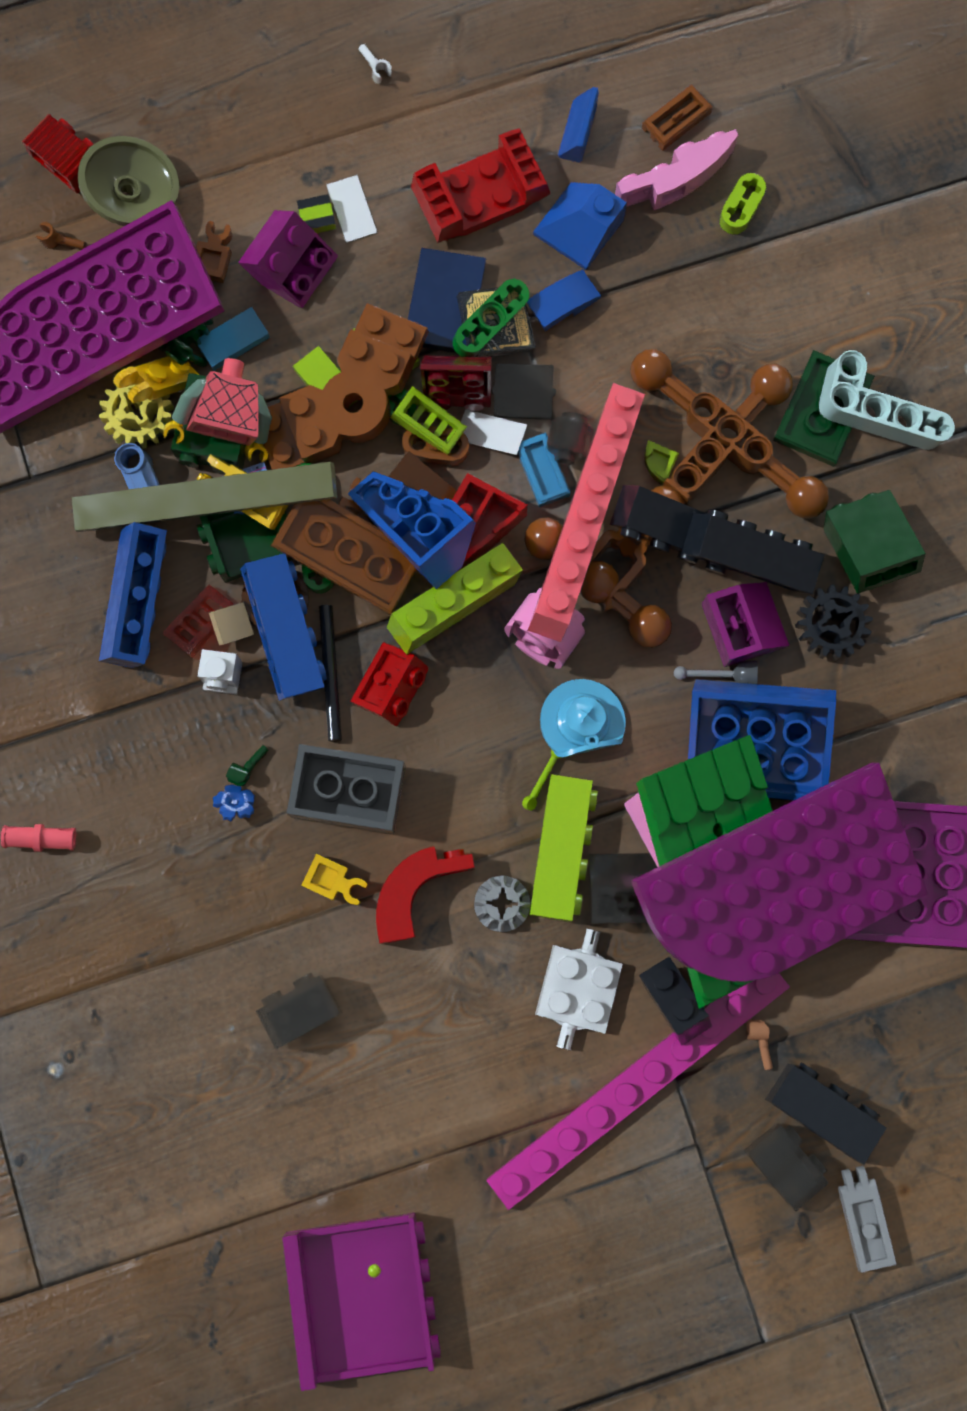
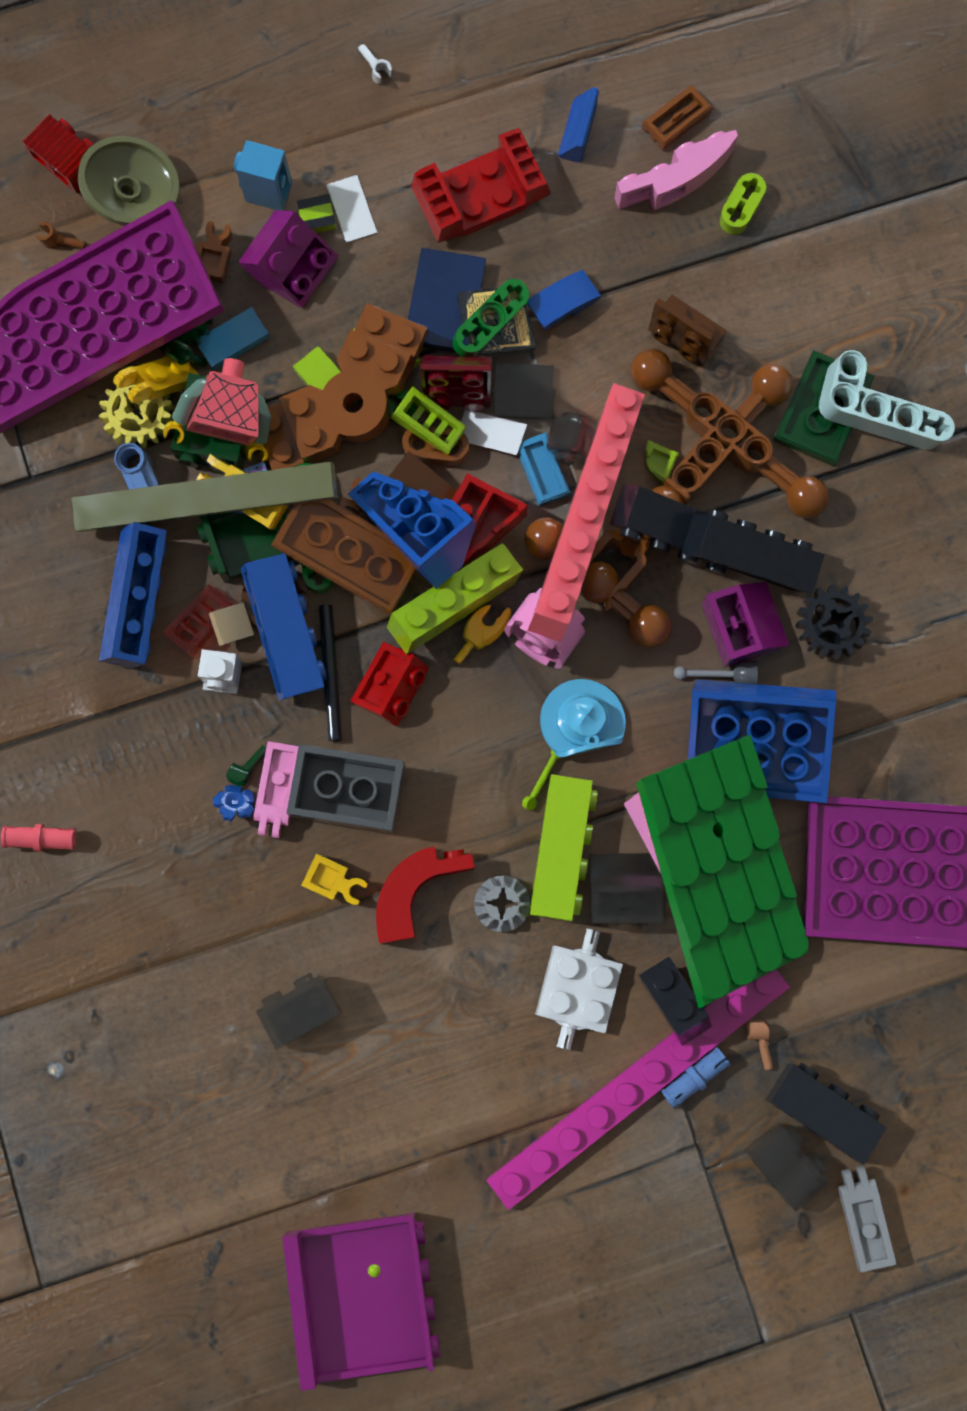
blue slope [533,182,627,270] -> none
magenta plate [631,763,928,981] -> none
dark green brick [824,489,926,594] -> none
none -> dark azure brick [234,140,292,211]
none -> bright pink hinge [253,741,299,839]
none -> yellow hand [453,605,512,665]
none -> reddish brown bracket [648,294,727,366]
none -> medium blue pin [660,1047,731,1110]

